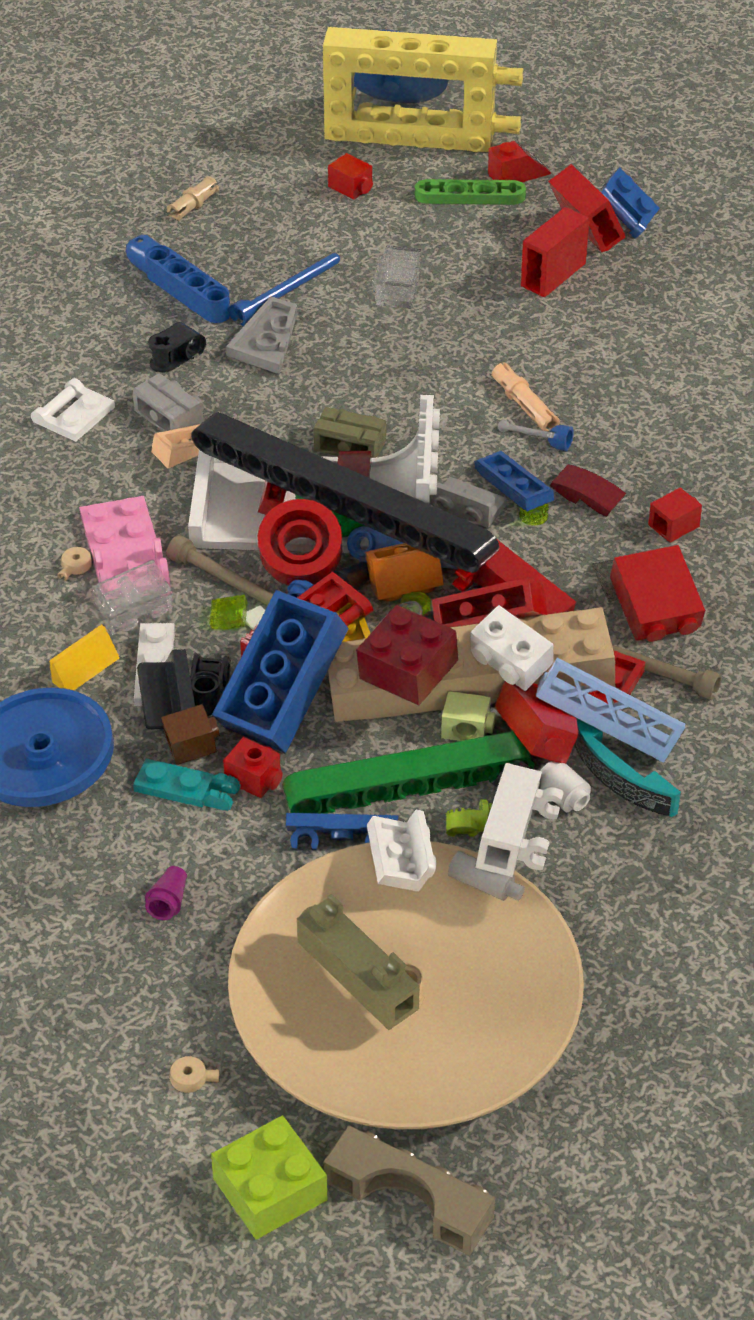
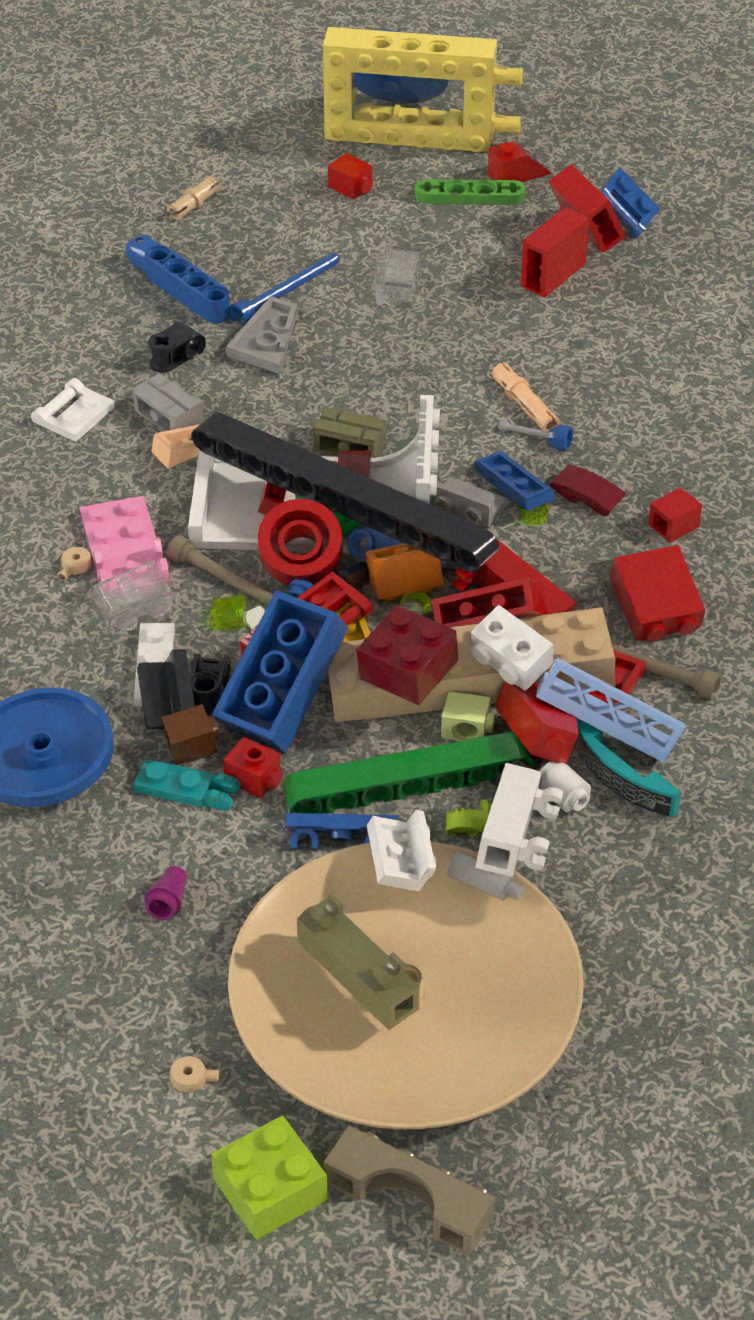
yellow slope [49,624,119,691] -> none

